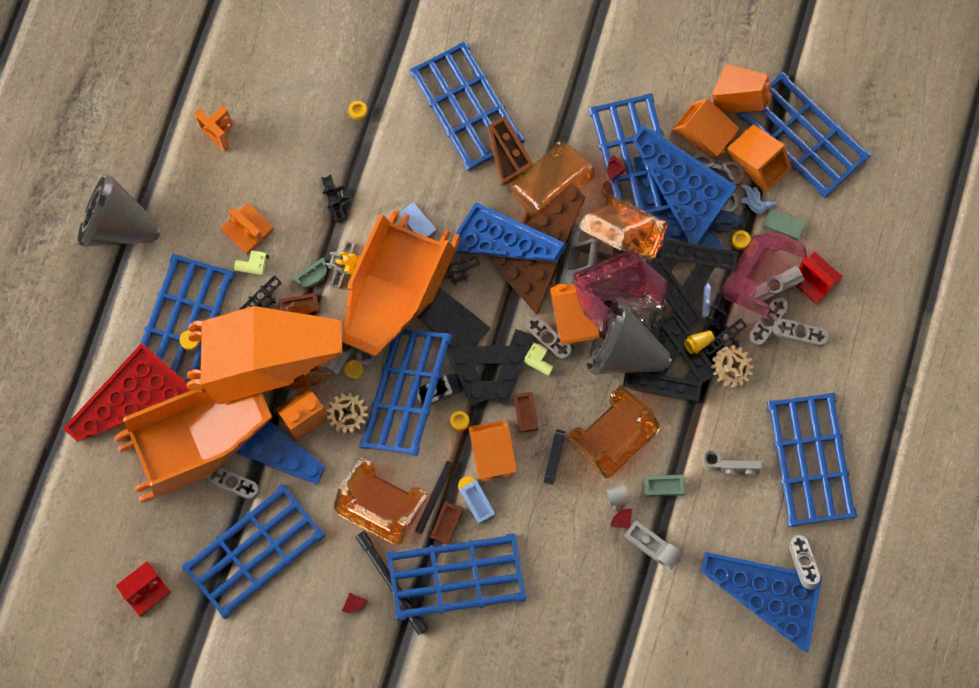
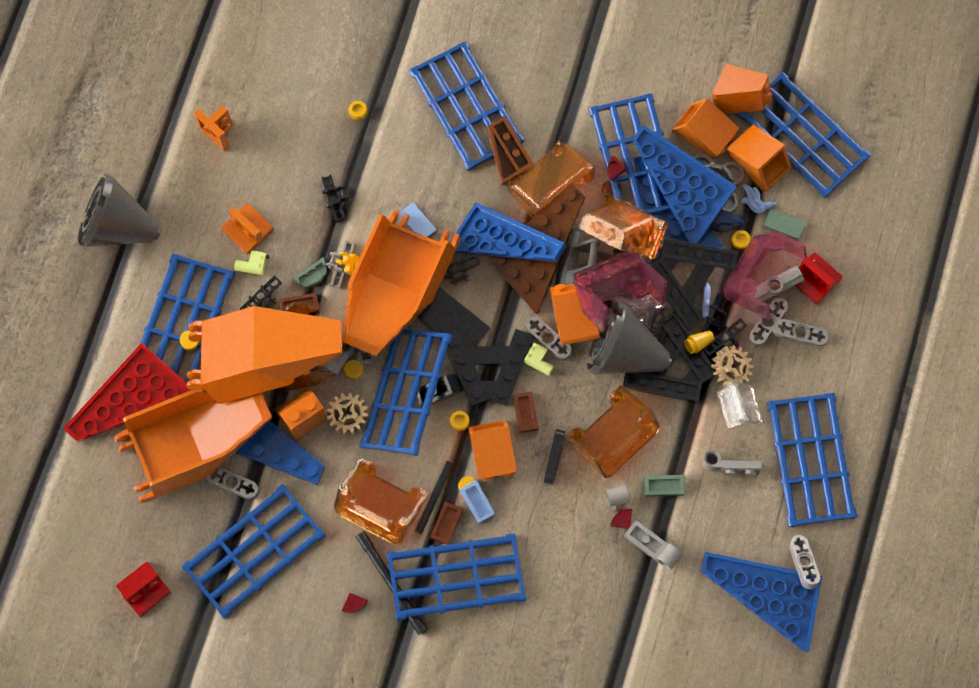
none -> clear bracket [718,382,762,429]

